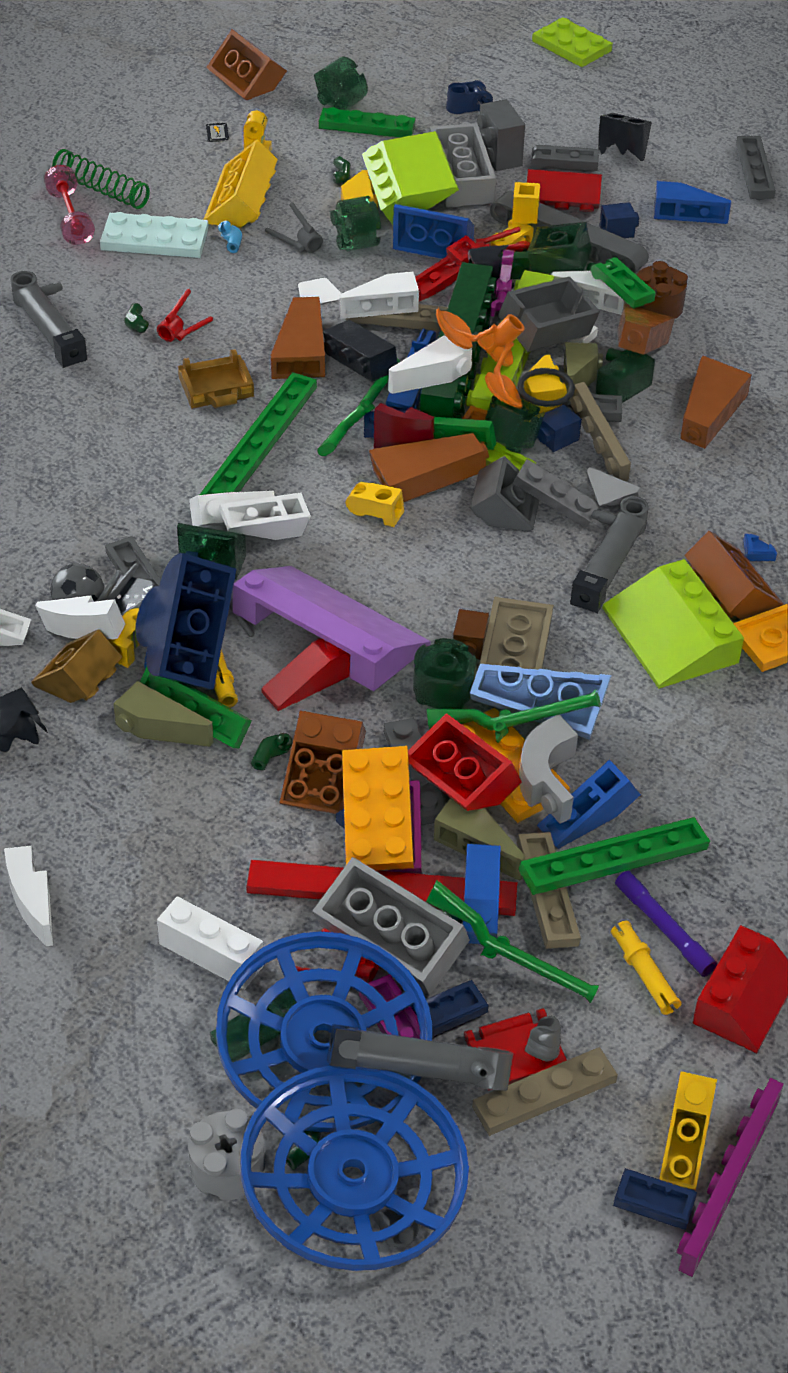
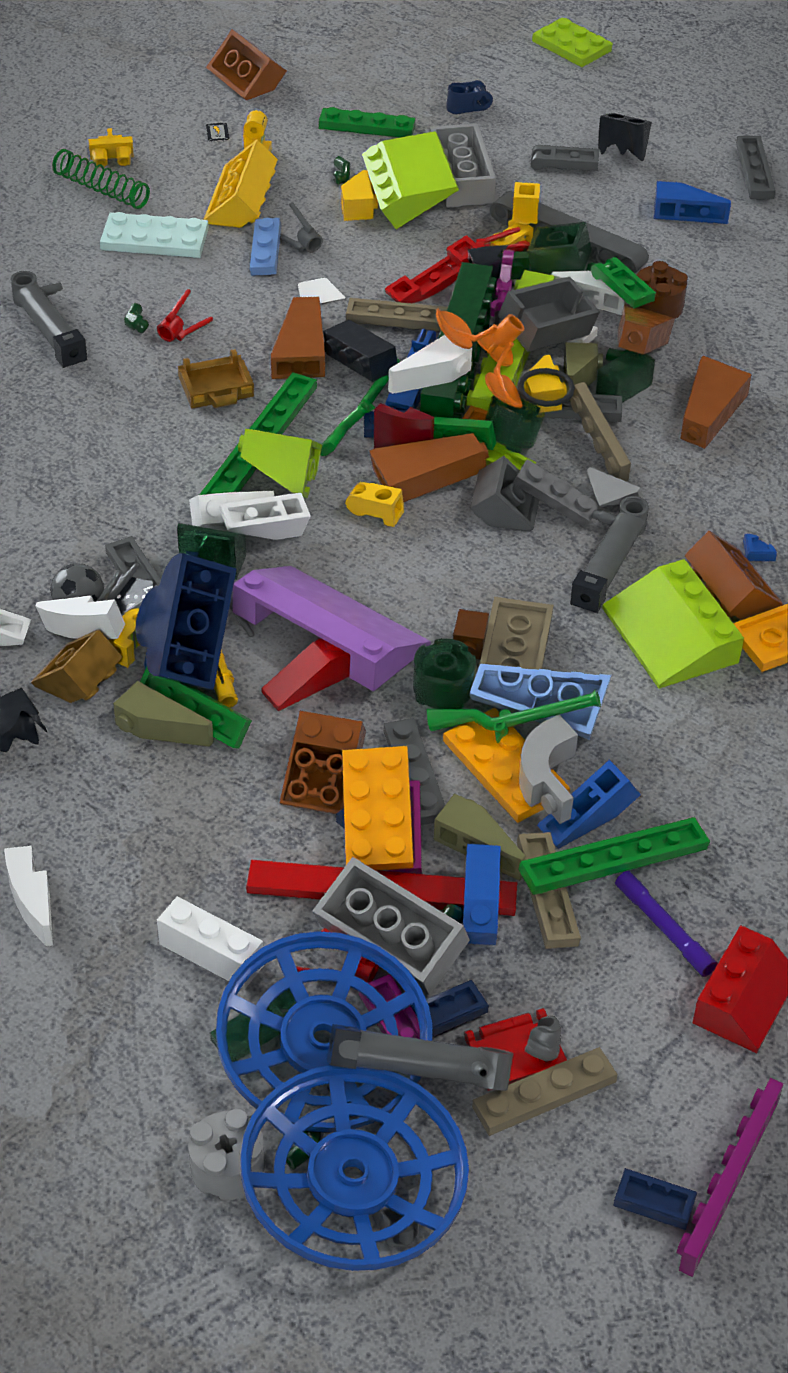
clear pink axle [44,165,95,245] -> none
dark azure arm [218,221,242,253] -> none
dark green arm [251,733,293,771] -> none
clear green brick [314,56,368,110] -> none
clear green brick [330,196,381,251] -> none
white slope [340,272,419,319] -> none
blue slope [393,204,474,259] -> none
red slope [408,713,522,811] -> none
green piece [426,880,599,1003] -> none
dark grey brick [477,99,525,171] -> none
red slope [527,169,602,212] -> none
dark blue brick [536,404,582,452] -> none
dark blue brick [599,202,639,238] -> none
yellow pin [611,920,682,1015] -> none
yellow slope [659,1071,717,1190] -> none
none -> yellow hips [88,128,134,167]
none -> lime slope [238,428,322,498]
none -> medium blue plate [250,218,281,276]

